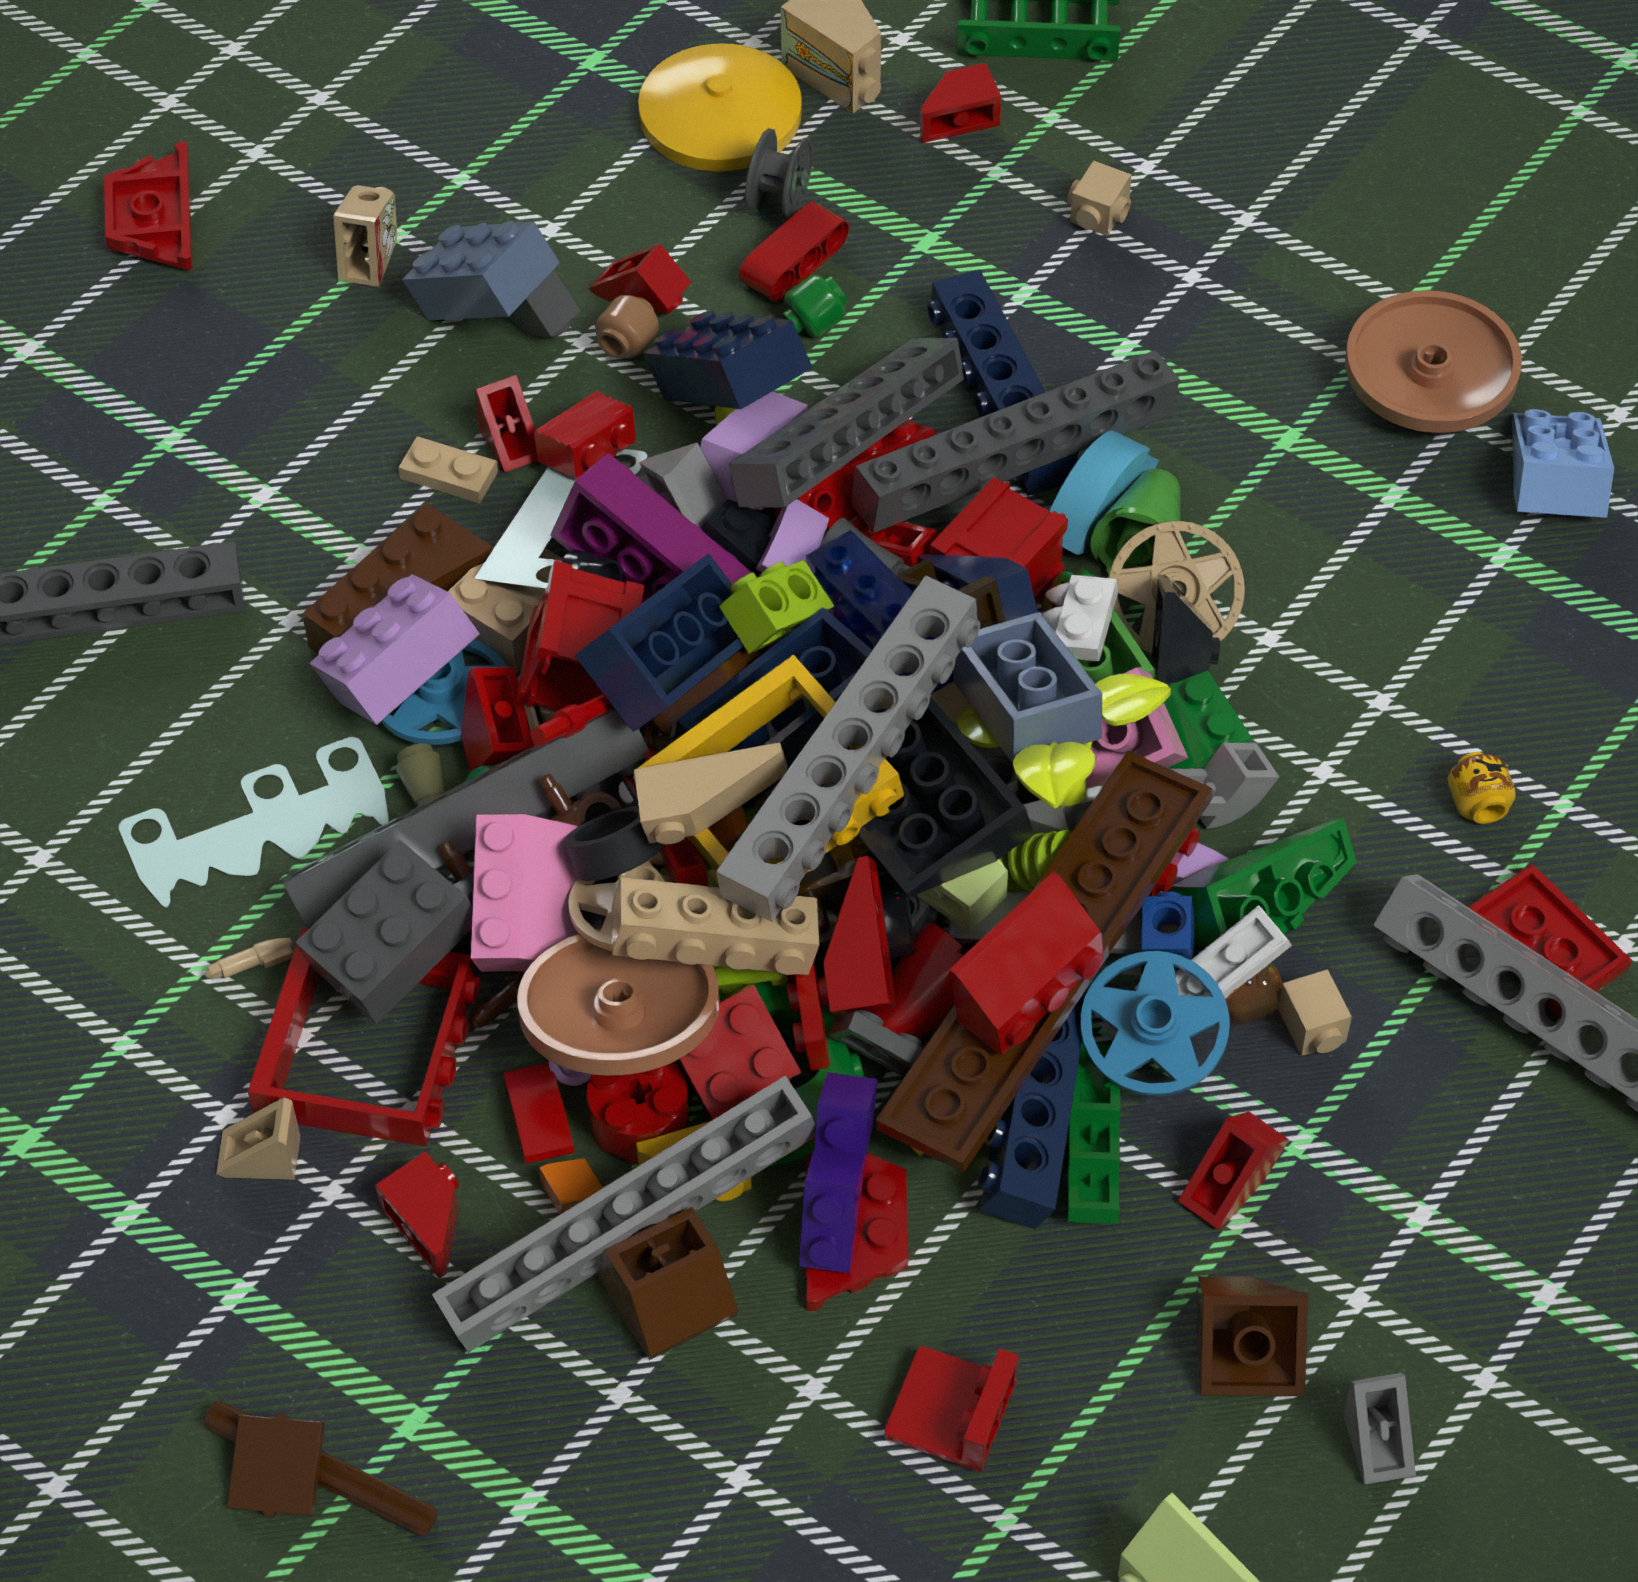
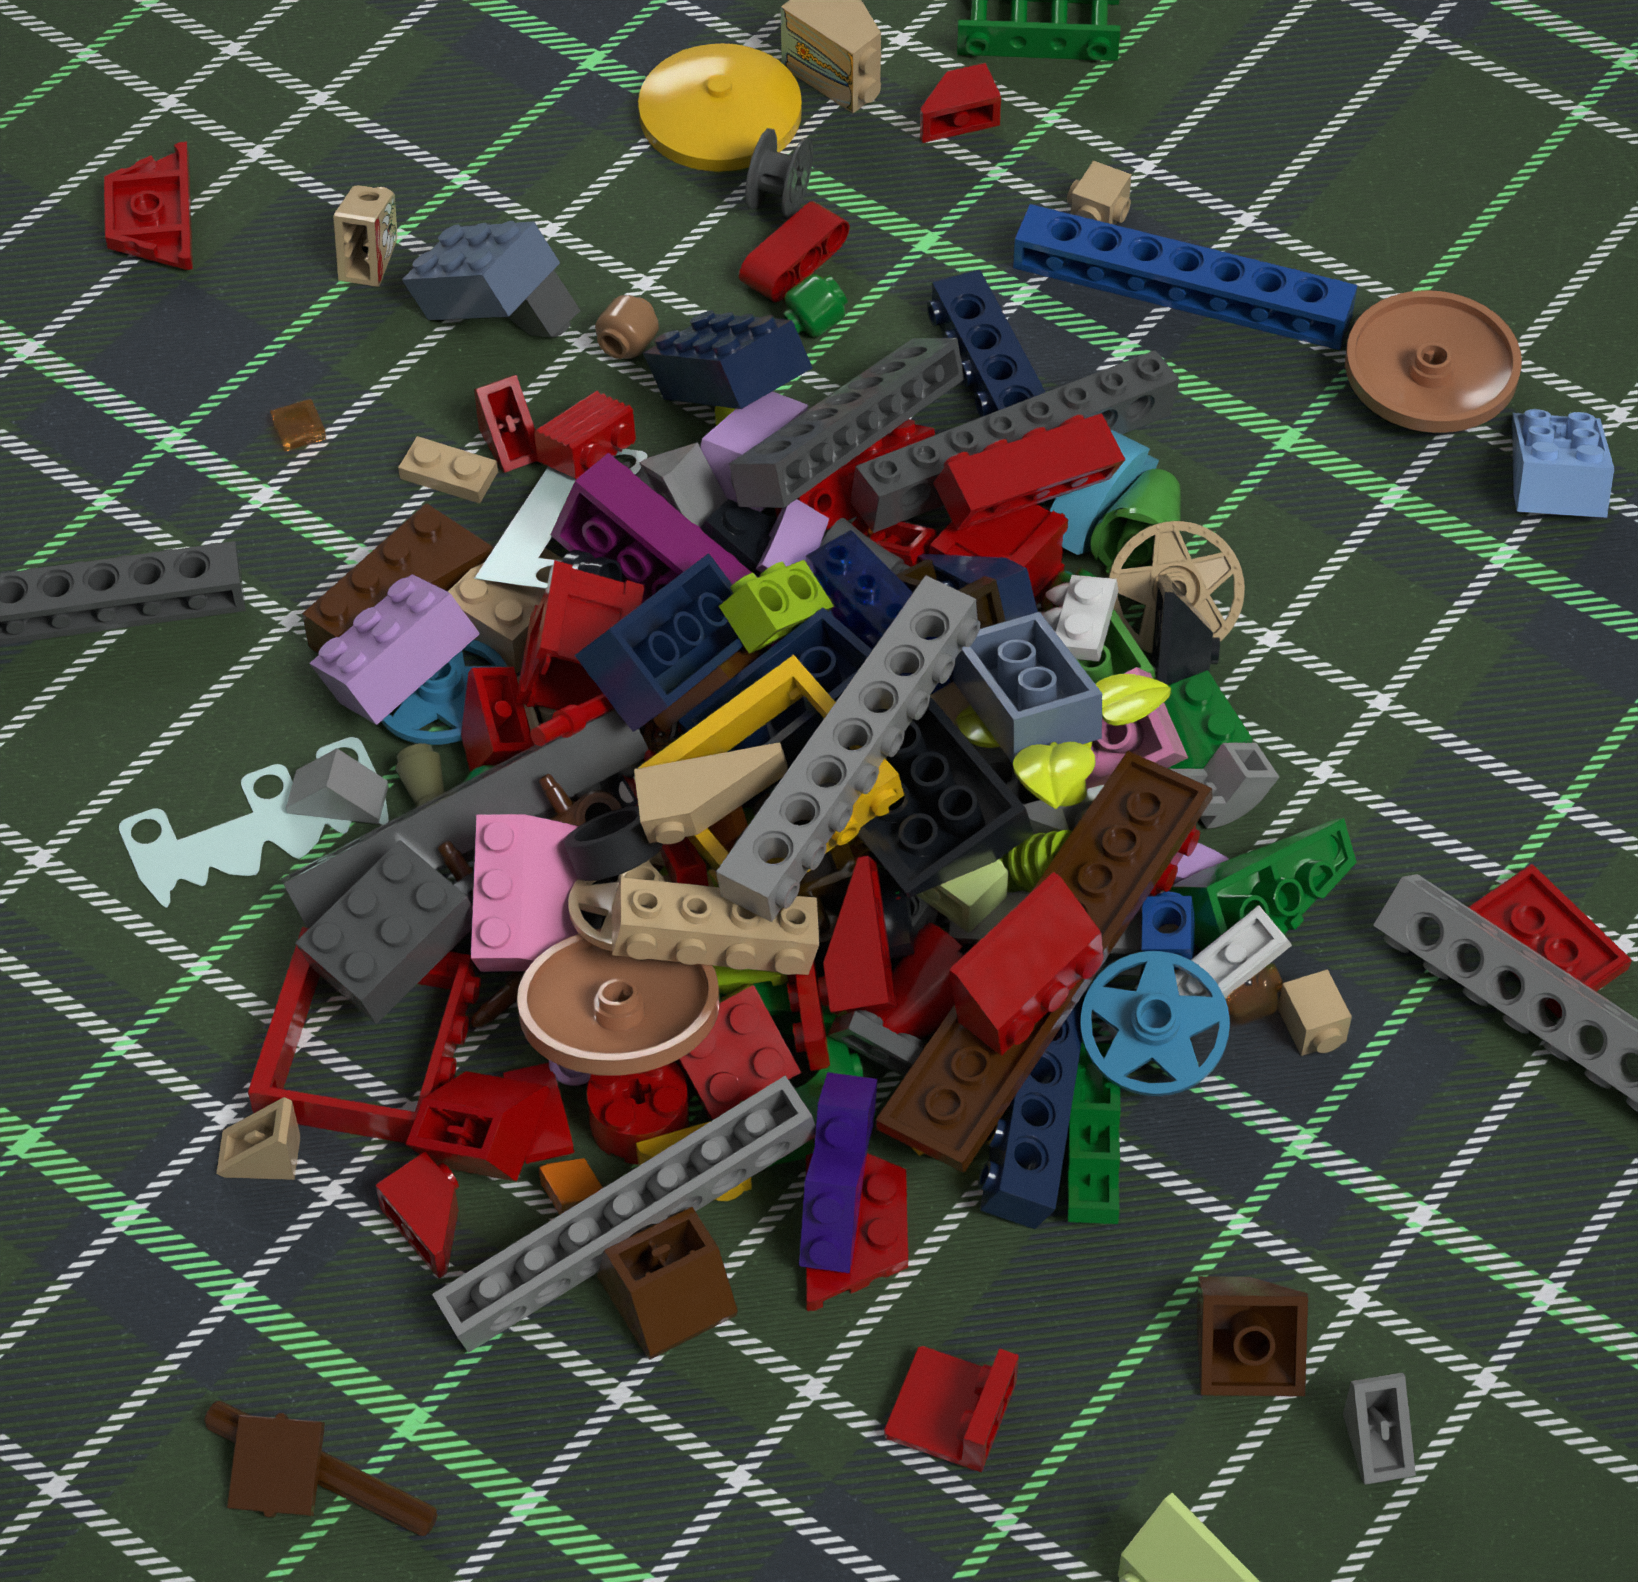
tan piece [205,938,294,980] -> none
red slope [589,243,691,315] -> none
red slope [1178,1111,1289,1230] -> none
yellow head [1448,752,1516,824] -> none
none -> clear orange tile [270,399,326,451]
none -> light grey slope [286,748,388,824]
none -> red slope [406,1071,550,1182]
none -> red brick [933,413,1125,530]
none -> blue brick [1013,204,1358,350]

